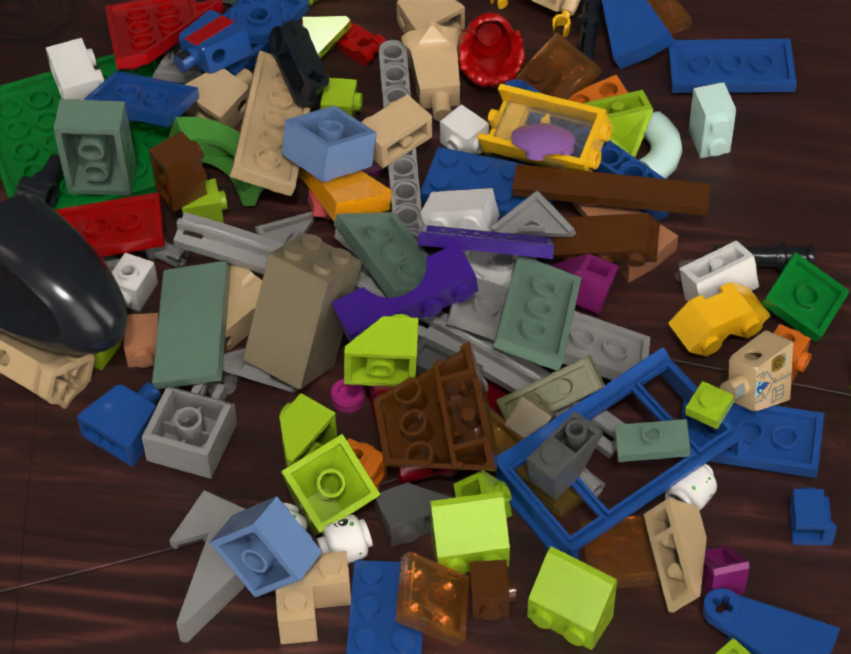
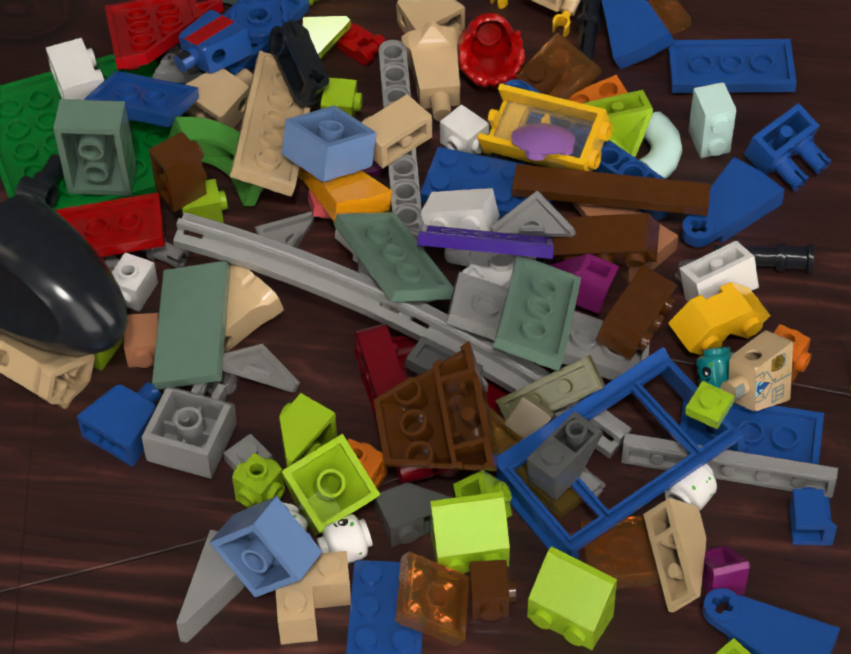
light grey tile [169,490,245,549] -> none
dark tan brick [243,233,362,389] -> none
dark pink tile [331,379,366,413] -> none
dark purple arch [332,243,479,343] -> none
lime slope [344,314,418,387] -> none
sand green plate [615,419,690,462] -> none
green plate [761,252,850,343] -> none
none -> light grey plate [223,434,273,470]
none -> lime brick [232,453,285,508]
none -> reddish brown brick [595,265,677,361]
none -> light grey tile [621,433,838,498]
none -> blue piece [682,157,785,247]
none -> teal head [696,347,735,388]
none -> blue brick [744,103,832,192]

